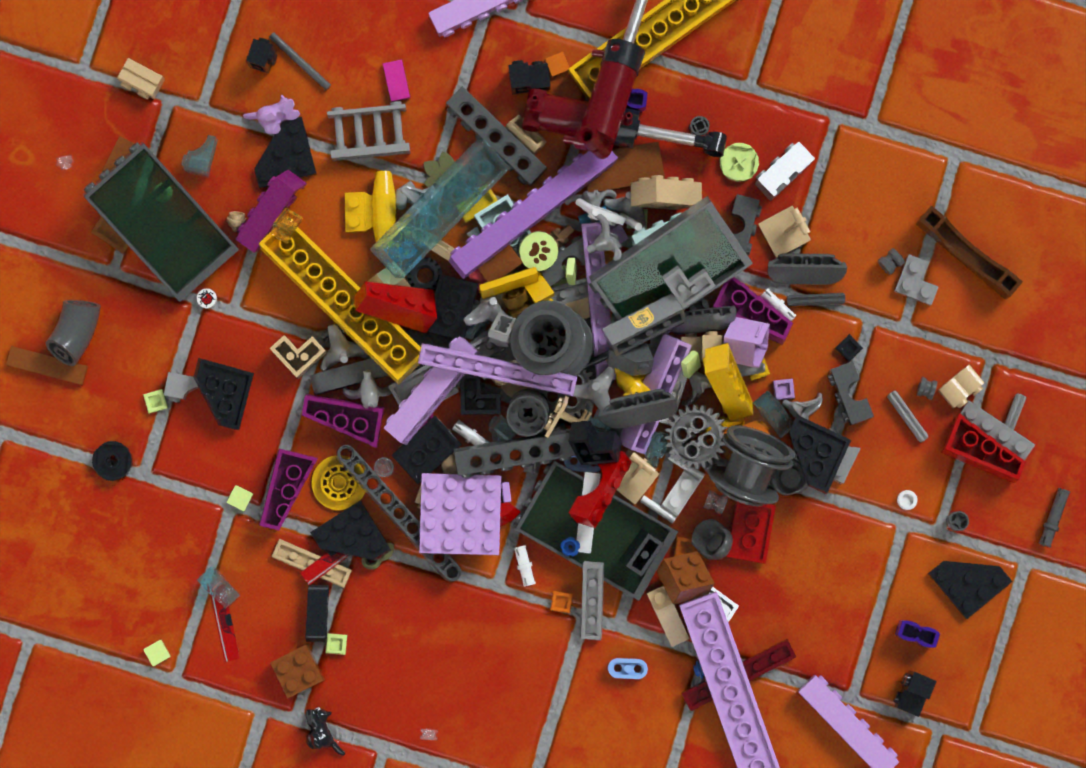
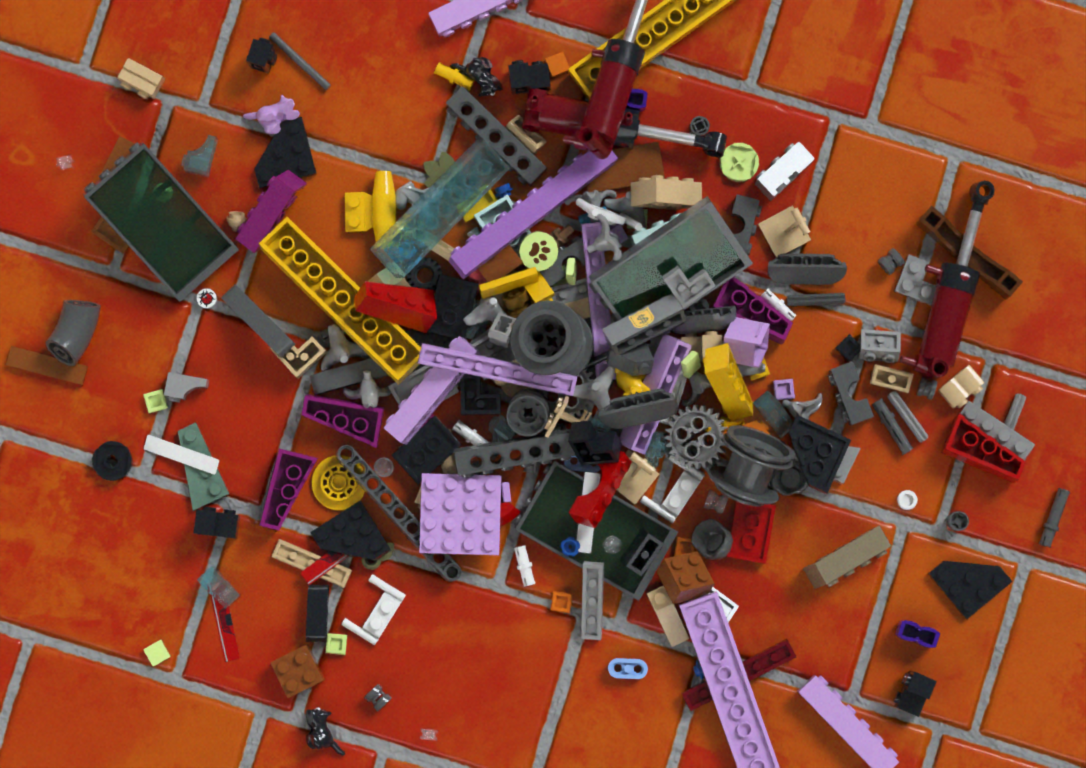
black plate [193,358,254,430] -> none
yellowish green tile [227,485,253,511] -> none
clear yellow bracket [271,208,303,244] -> none
light grey fence [327,101,411,161] -> none
dark pink tile [383,59,410,102] -> none
none -> white sticker [144,435,219,474]
none -> sand green wing [178,423,230,511]
none -> black brick [193,506,240,539]
none -> dark grey beam [221,284,295,358]
none -> white plate [341,574,406,645]
none -> dark grey wheel [364,684,392,711]
none -> yellow pin [434,62,474,91]
none -> black animal [450,57,503,97]
none -> blue plate [495,183,513,198]
none -> clear plate [603,536,622,554]
none -> dark tan wedge [803,525,891,589]
none -> light grey bracket [859,329,901,363]
none -> tan brick [870,364,914,393]
none -> dark grey pin [872,398,913,455]
none -> dark red piece [900,181,995,378]

